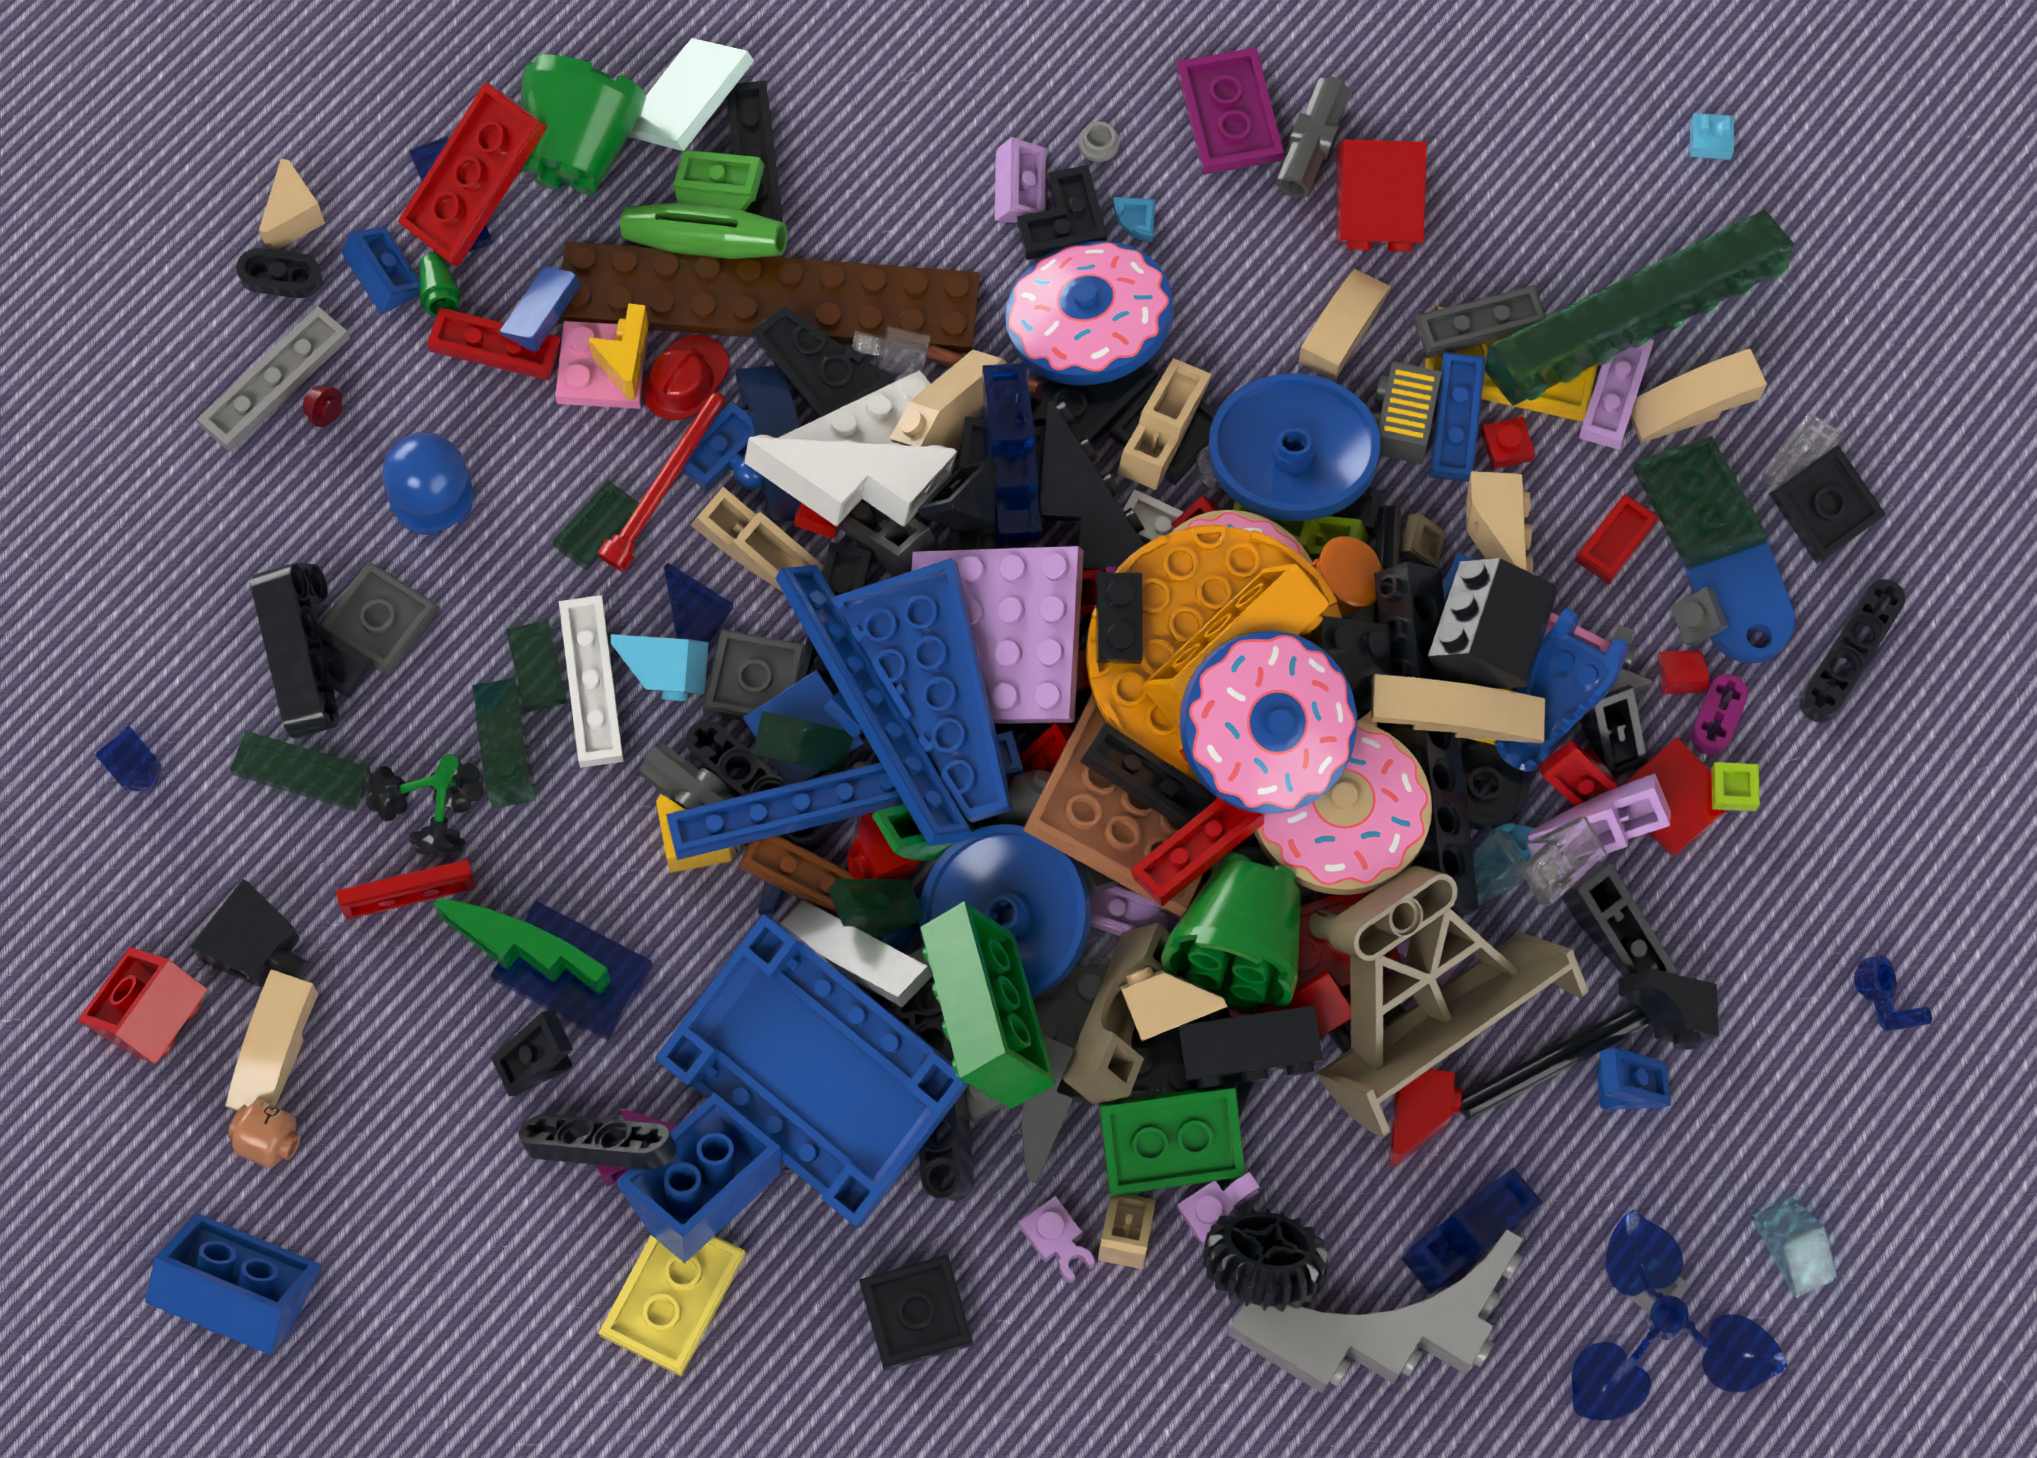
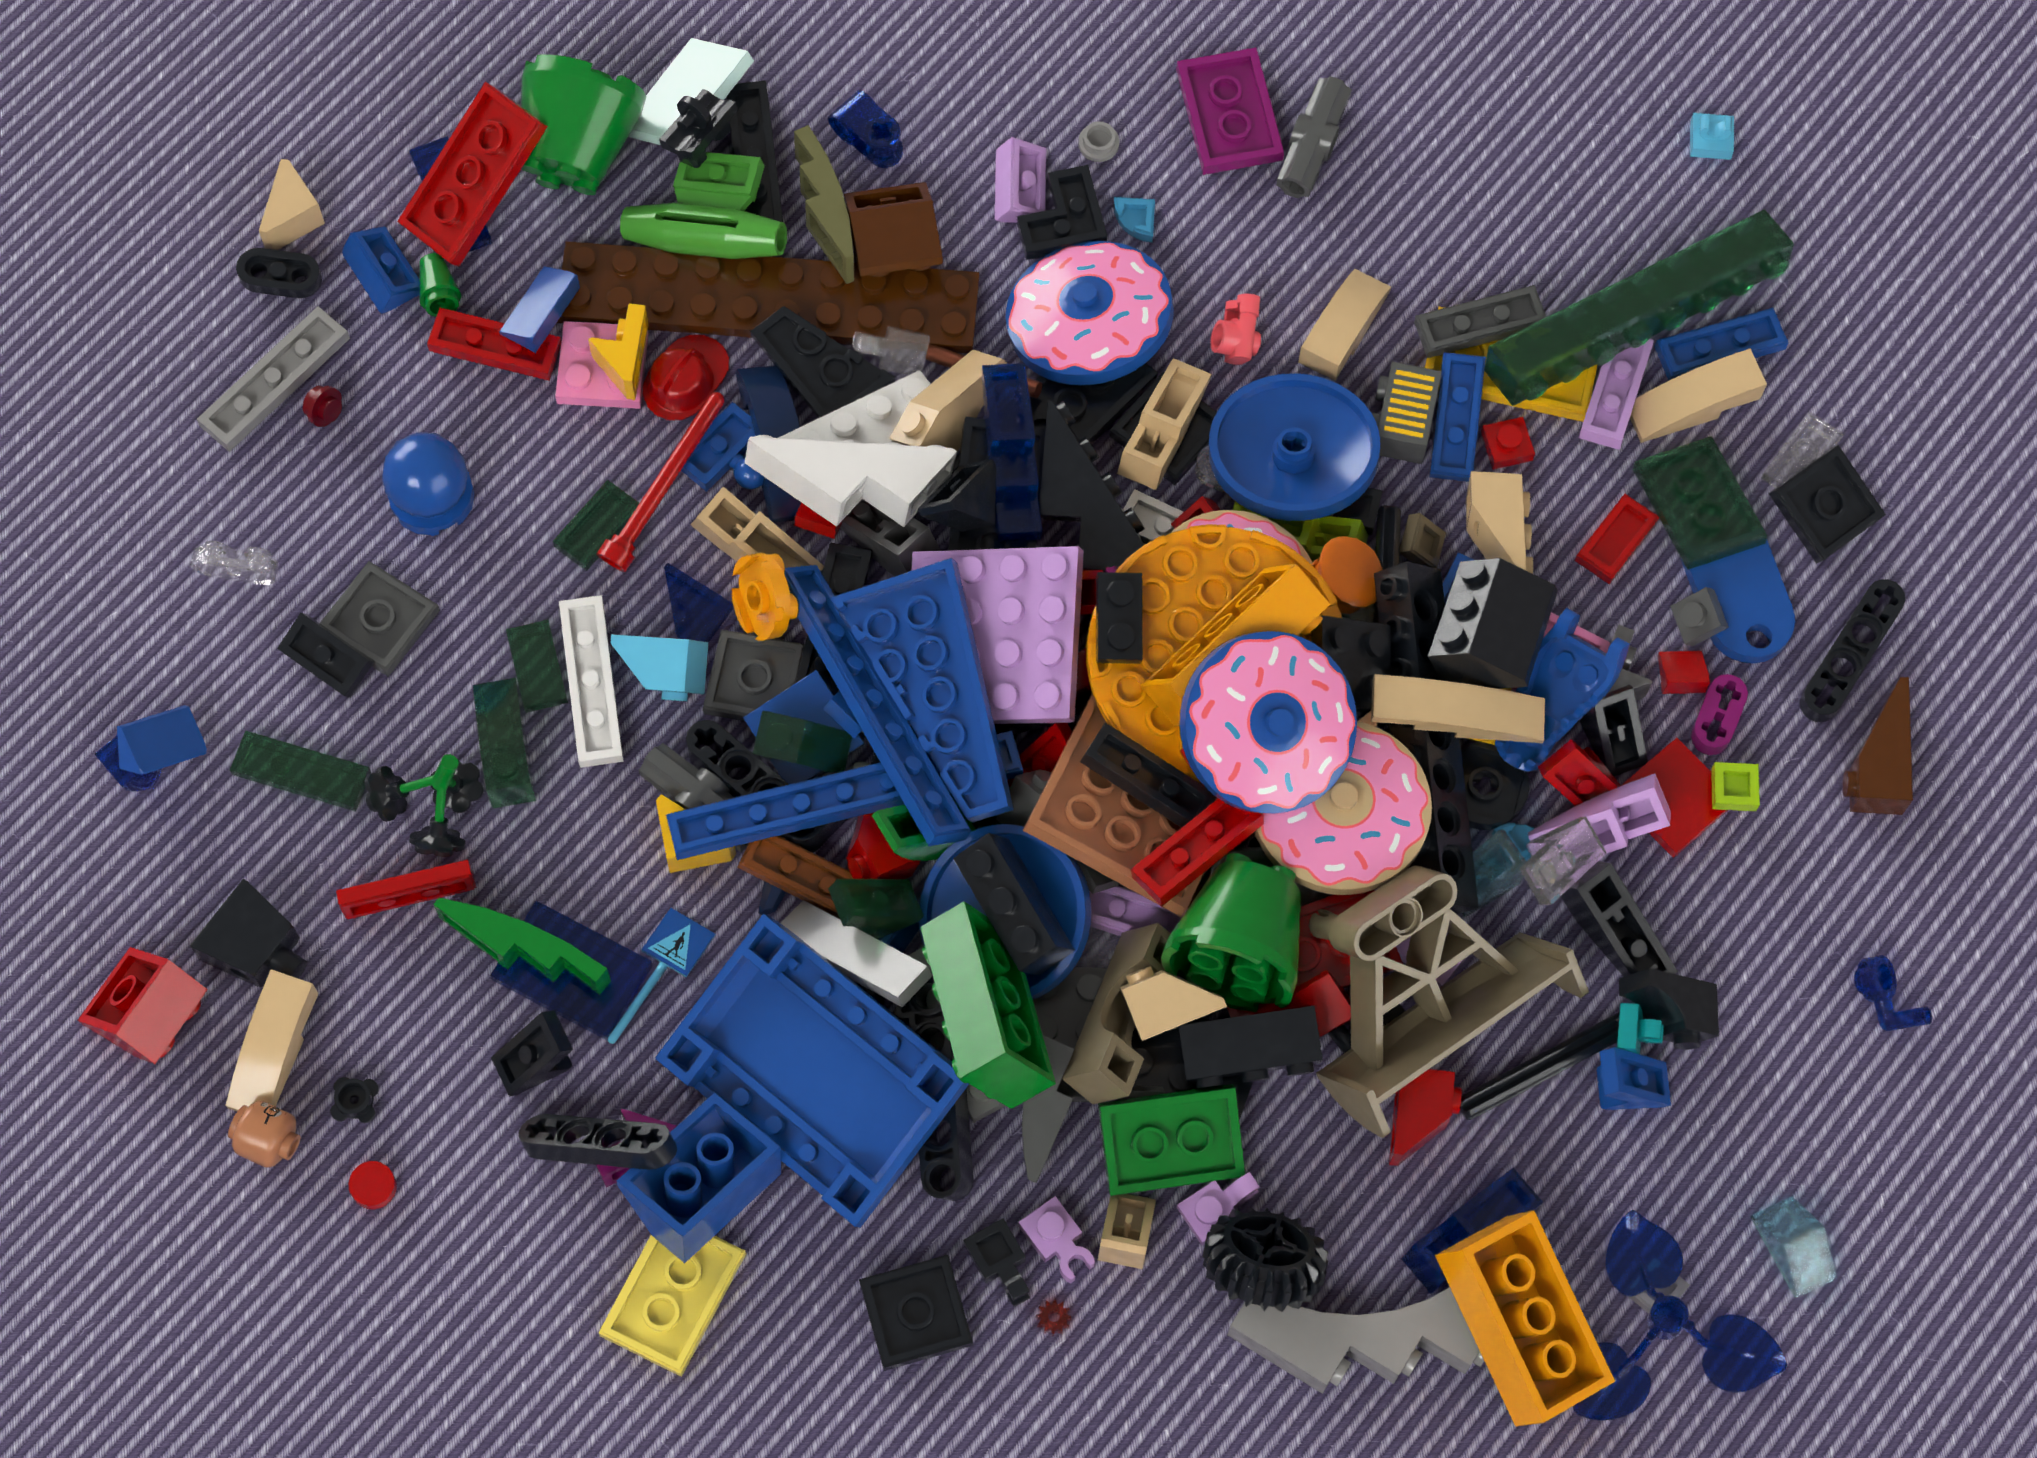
blue slope [145,1213,321,1355] -> none
black beam [251,563,339,739] -> none
red slope [1336,139,1427,252] -> none
none -> blue slope [117,705,207,775]
none -> clear plate [190,541,279,585]
none -> black plate [330,1077,379,1123]
none -> red tile [348,1161,397,1209]
none -> piece [608,908,716,1044]
none -> black hips [659,89,738,168]
none -> light orange plate [731,553,799,641]
none -> olive slope [794,125,854,284]
none -> clear blue piece [827,90,904,168]
none -> reddish brown slope [844,182,943,277]
none -> black brick [953,833,1075,976]
none -> black plate [963,1218,1030,1307]
none -> clear red piece [1035,1299,1072,1336]
none -> coral plate [1211,294,1261,365]
none -> light orange brick [1435,1210,1615,1426]
none -> teal tile [1617,1003,1664,1054]
none -> blue tile [1654,308,1788,381]
none -> reddish brown slope [1843,677,1913,815]

